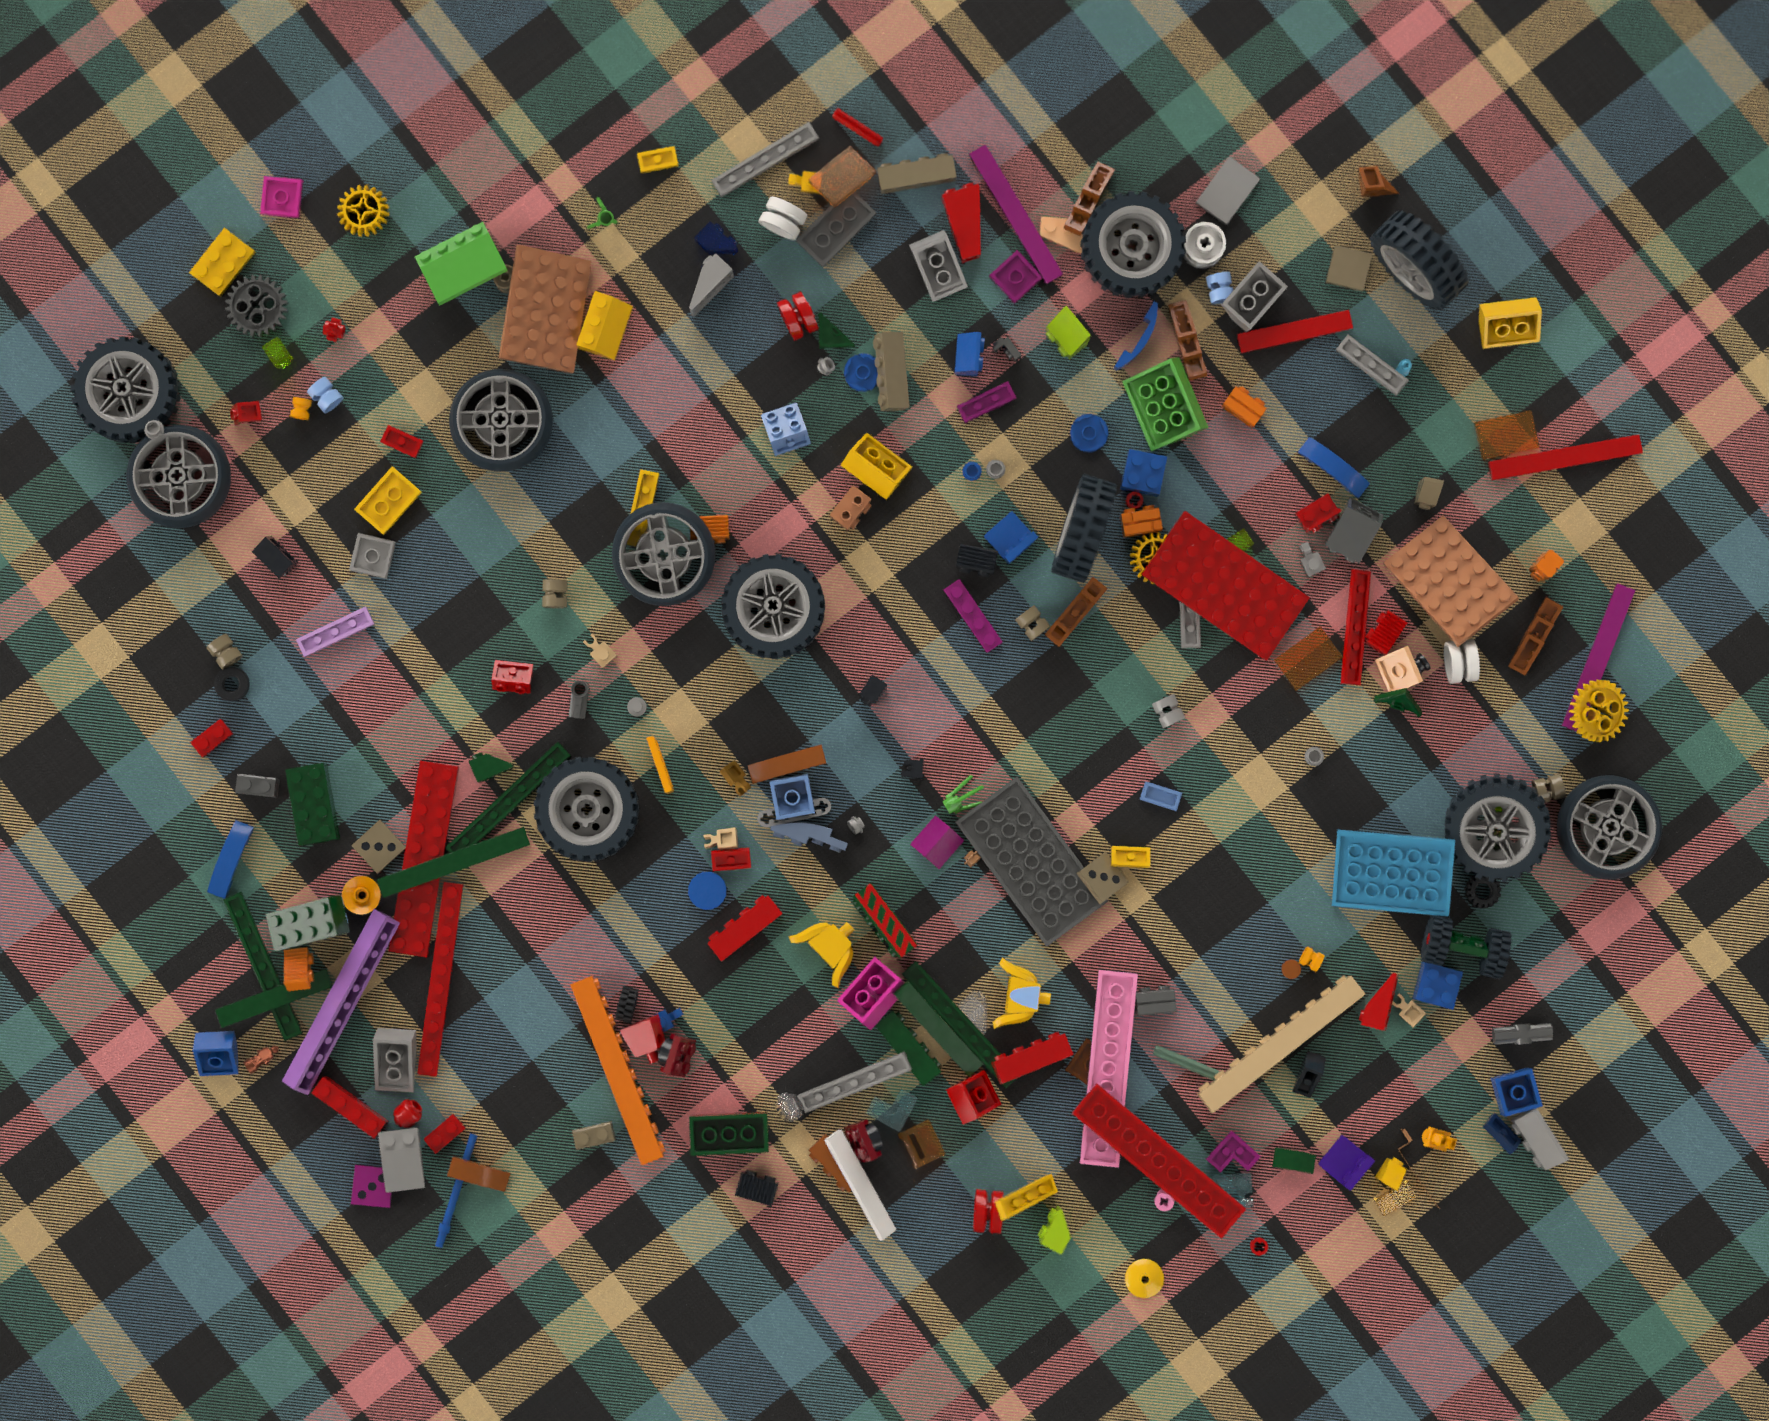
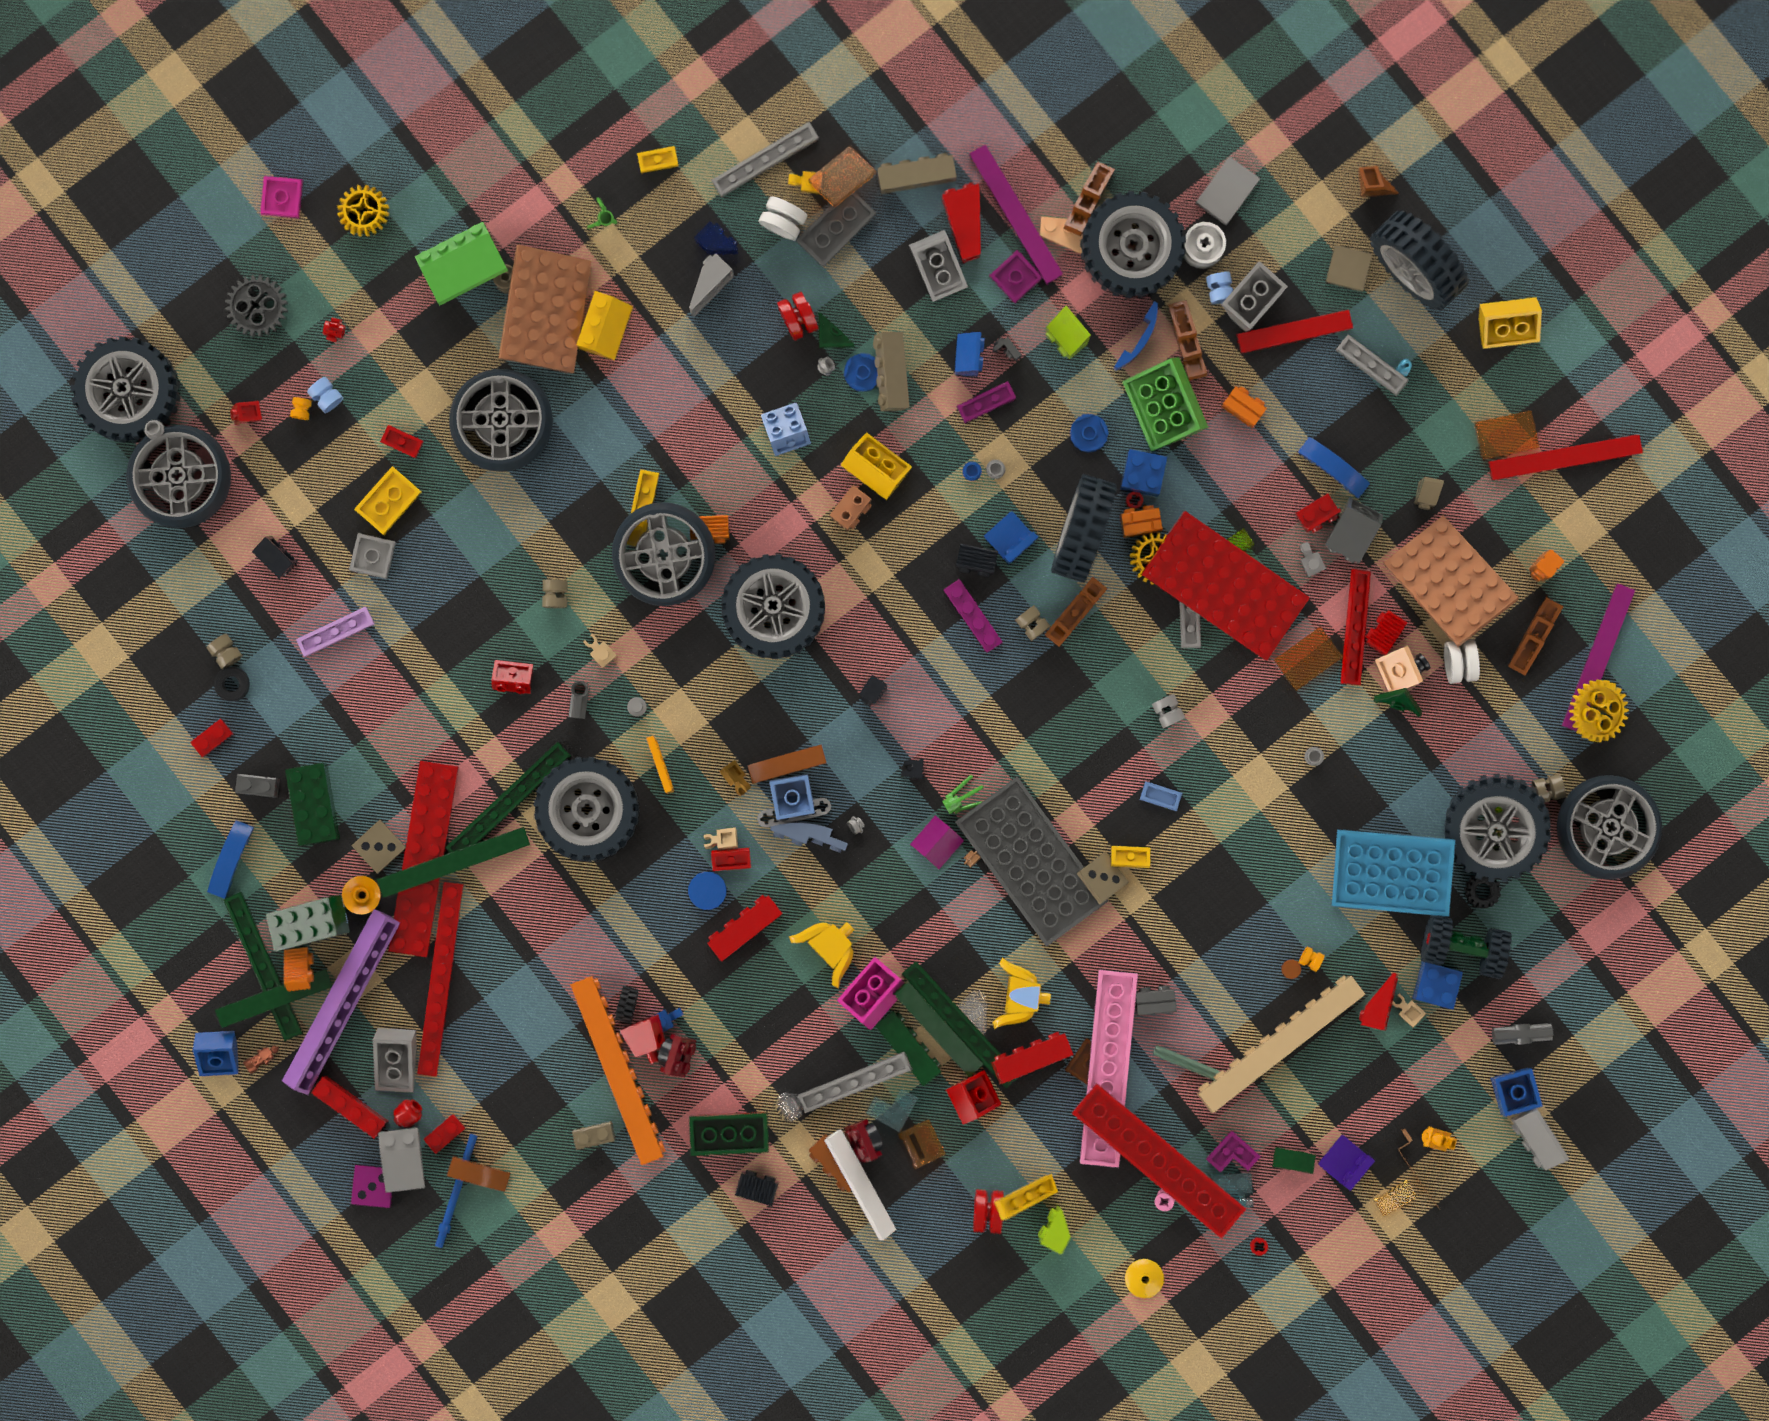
yellow plate [189,228,255,297] -> none
clear neon green brick [262,336,294,369] -> none
dark green slope [468,752,515,783] -> none
red axle [833,108,883,147] -> none
brick [852,883,918,959] -> none
black slope [1292,1051,1326,1098] -> none
yellow slope [1375,1157,1406,1191] -> none
dark blue plate [1483,1113,1522,1154] -> none

